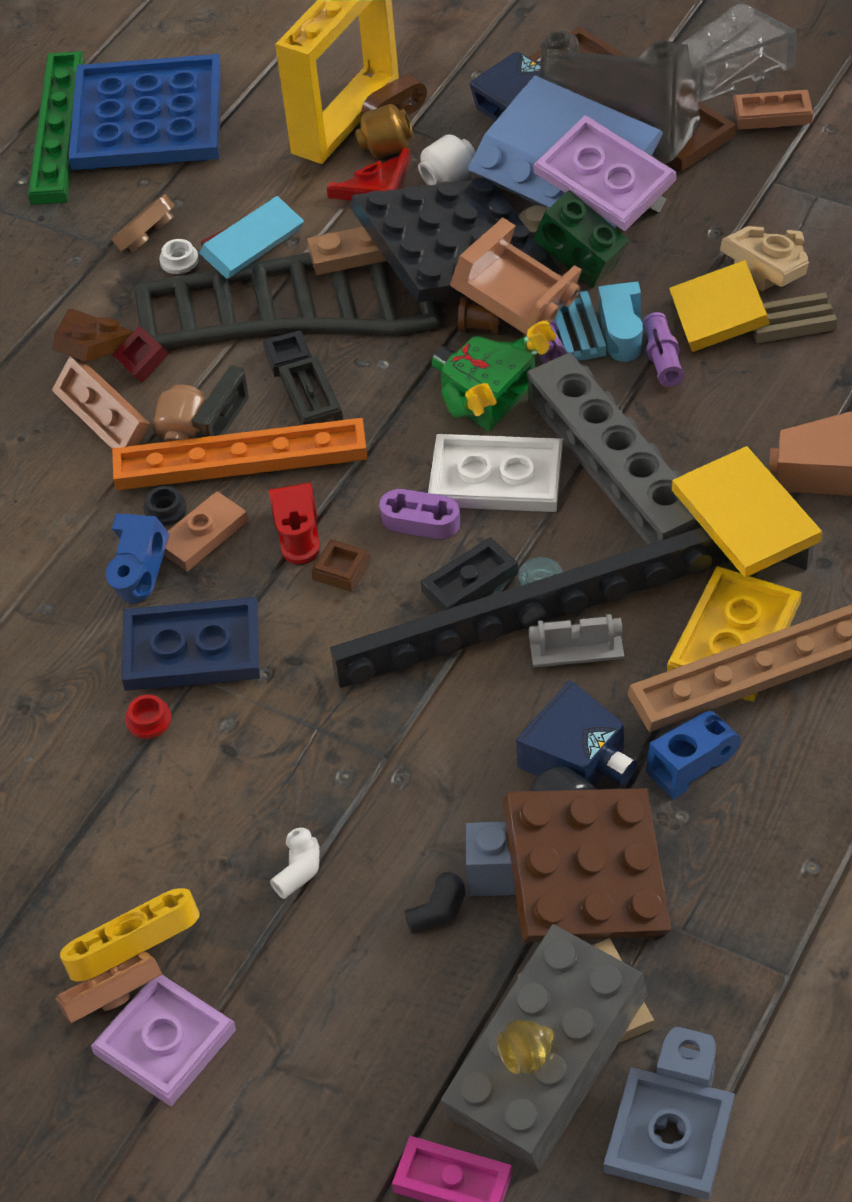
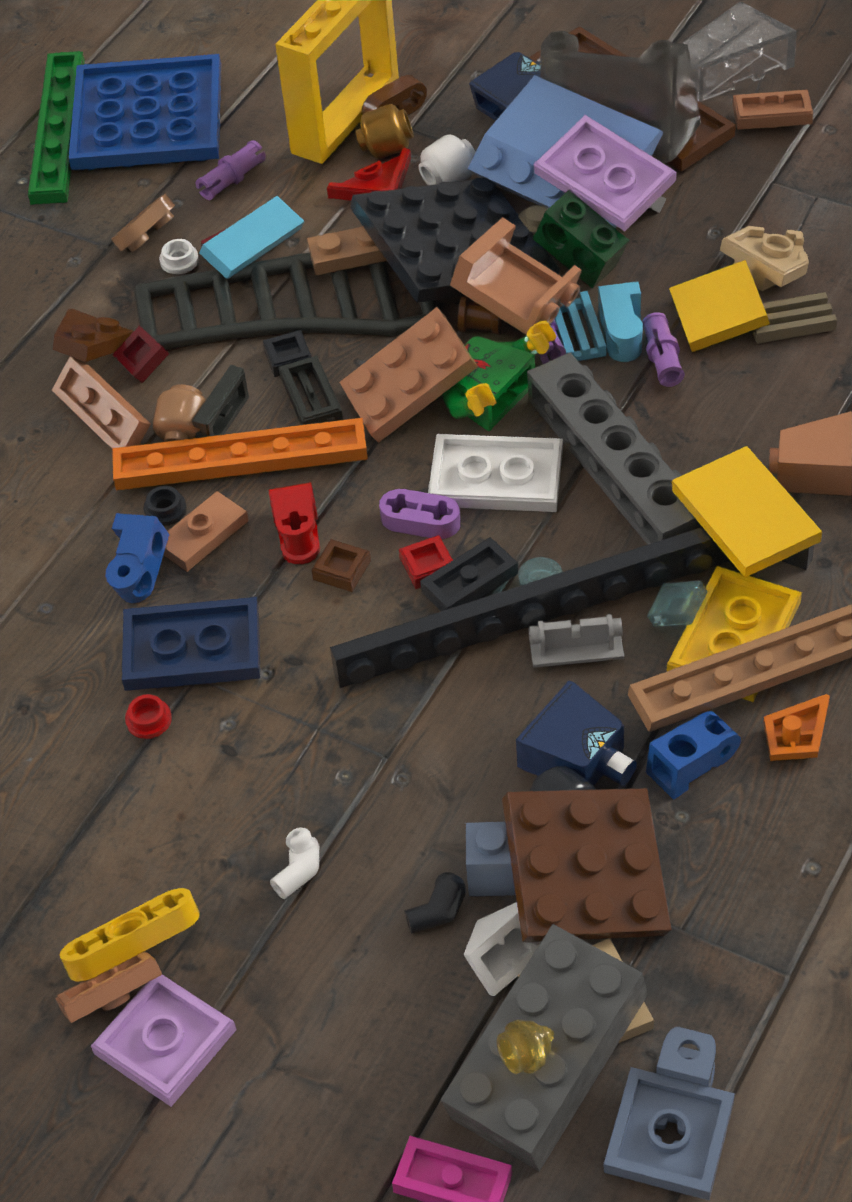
none -> medium lavender pin [195,140,266,200]
none -> nougat plate [339,307,478,443]
none -> red tile [399,535,453,589]
none -> white slope [464,902,542,996]
none -> clear light blue tile [647,581,708,627]
none -> orange piece [763,694,830,761]

